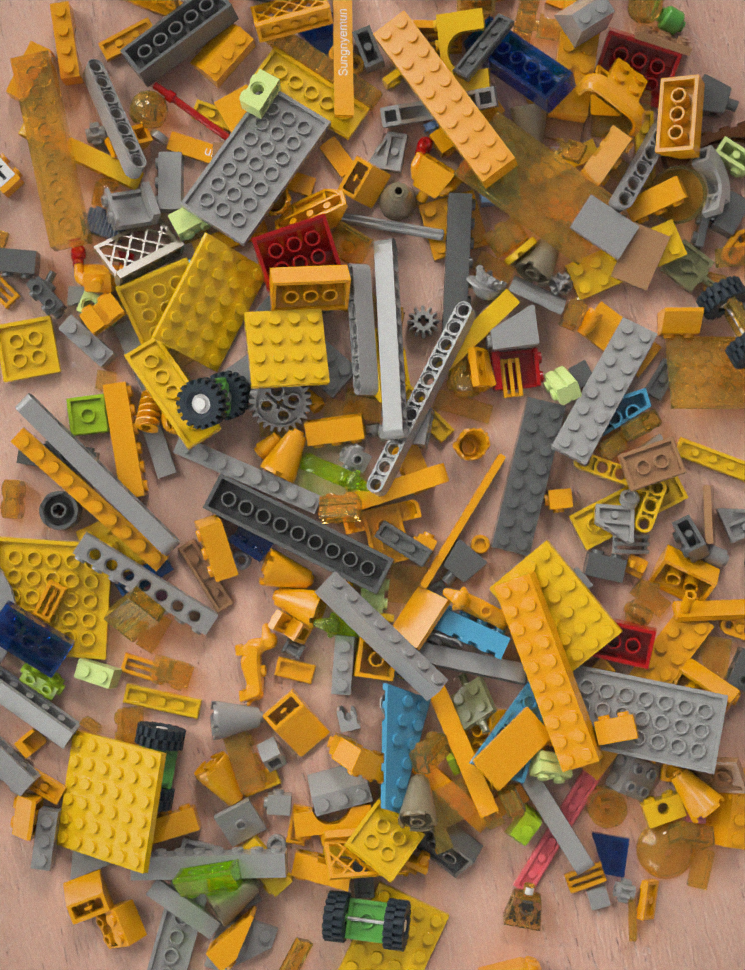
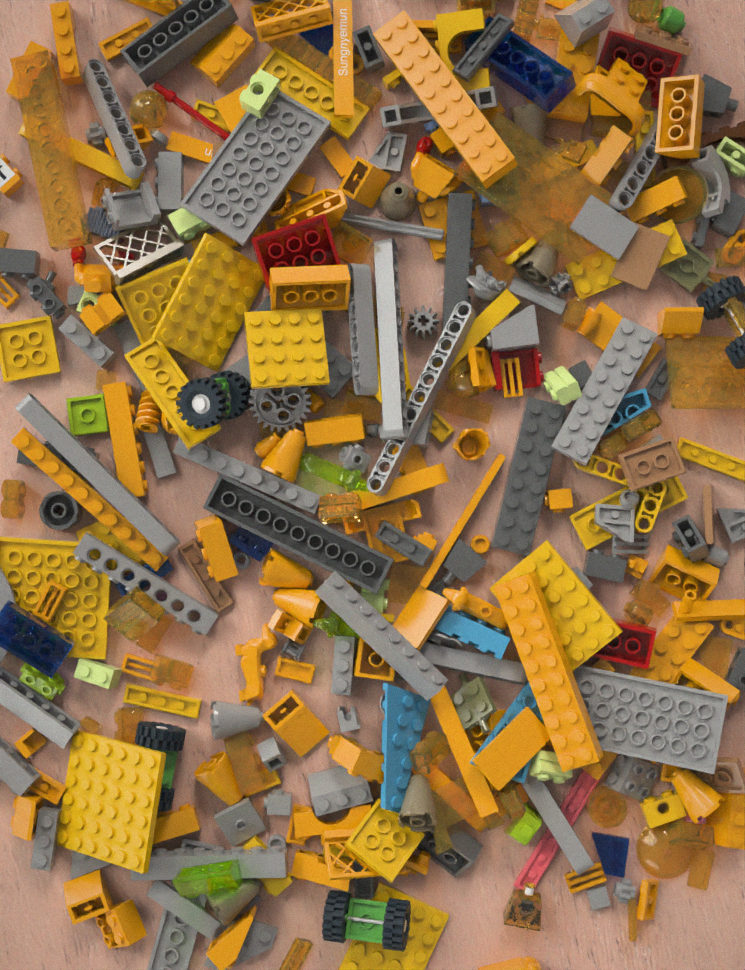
lime tile [444,748,461,776] -> none
light orange brick [594,711,639,745] -> none

